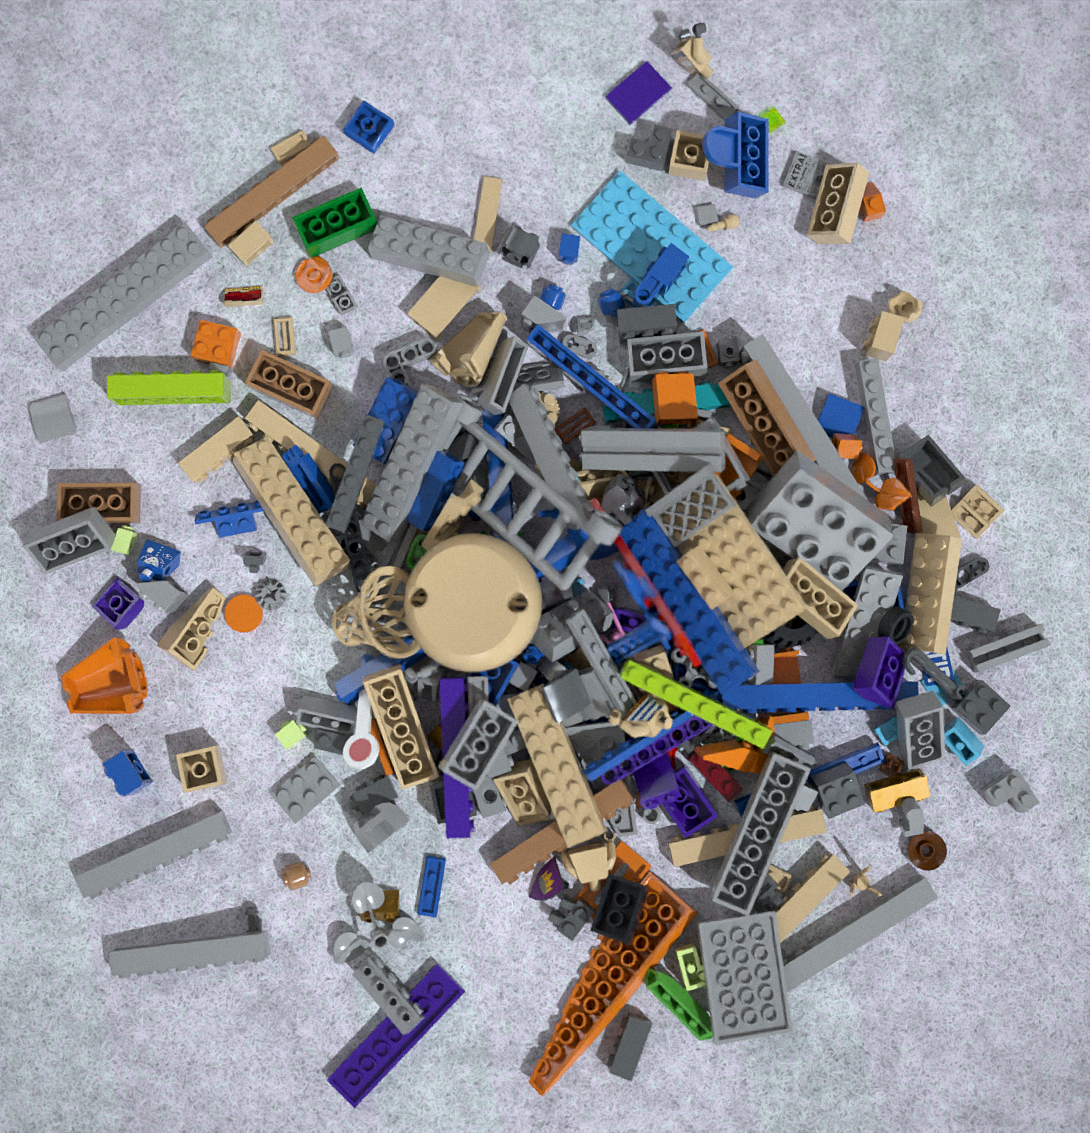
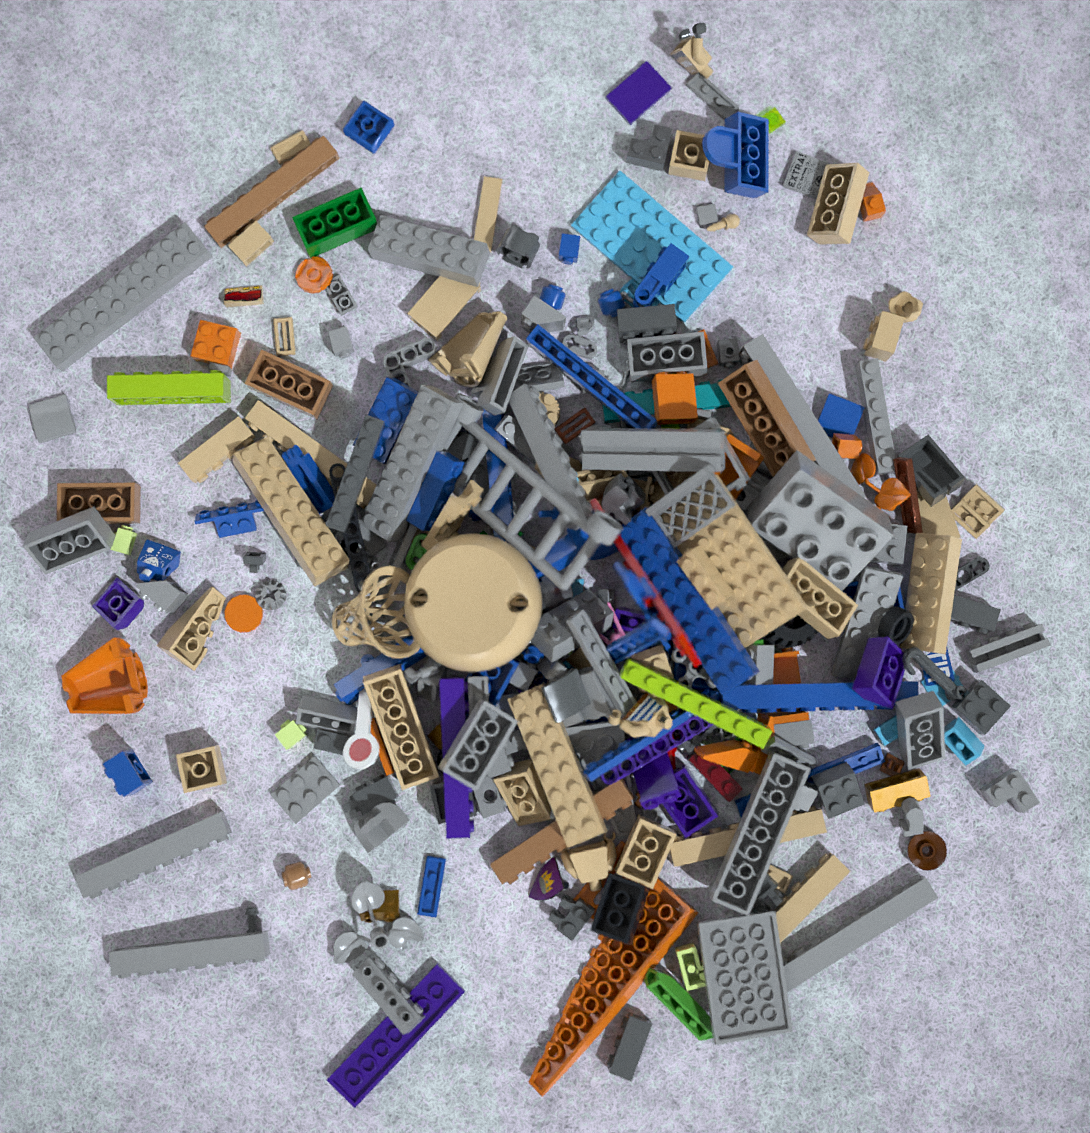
tan plant [849,866,881,897] -> none
none -> tan brick [615,814,677,889]

